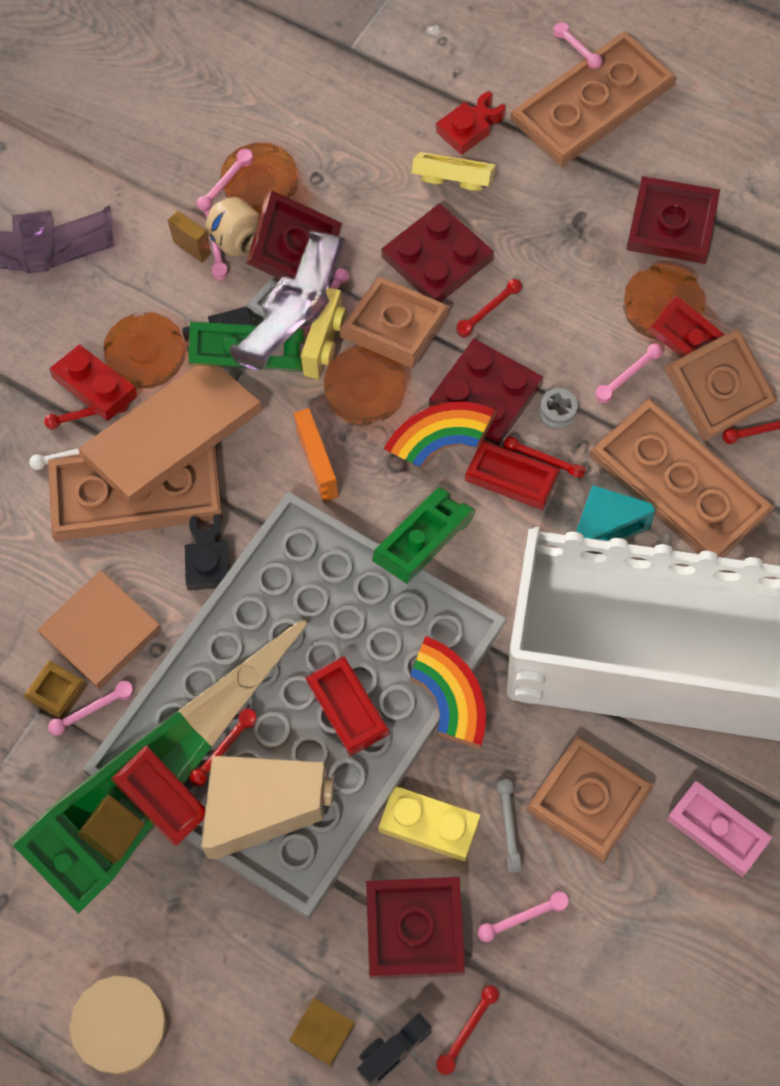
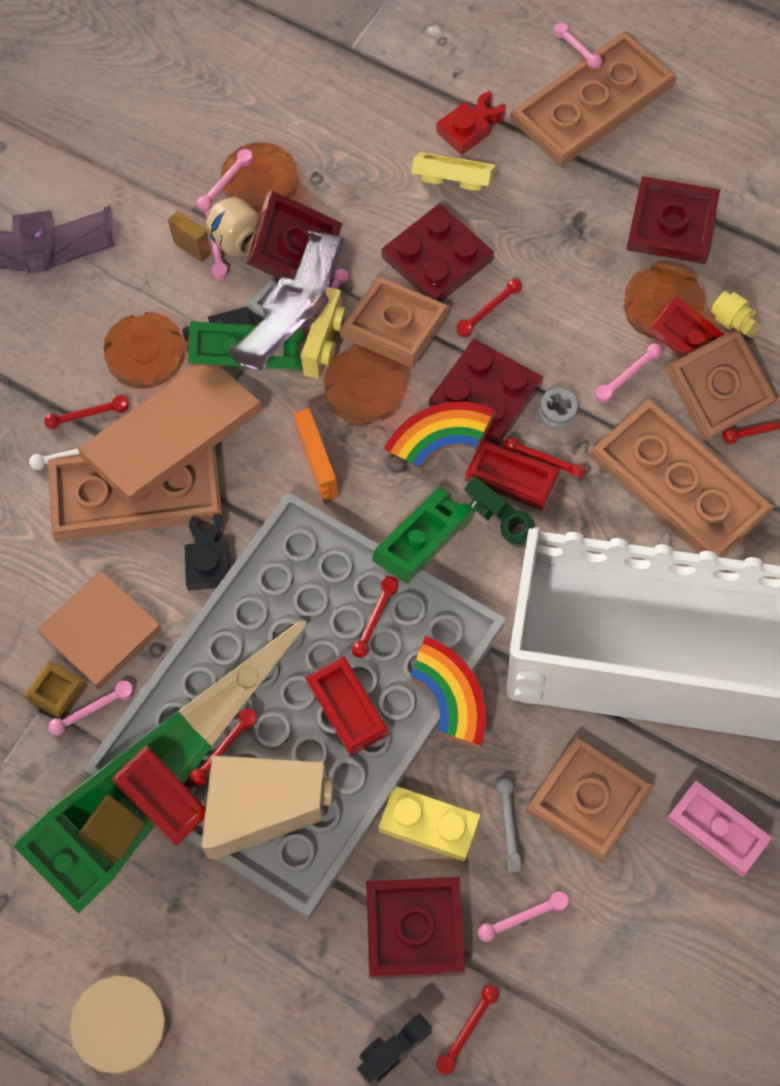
red plate [49,344,138,421] -> none
pearl gold tile [289,998,356,1067] -> none
teal slope [576,485,655,554] -> none
none -> red hinge [352,576,398,658]
none -> dark green plate [464,476,537,548]
none -> light yellow plate [711,291,762,339]

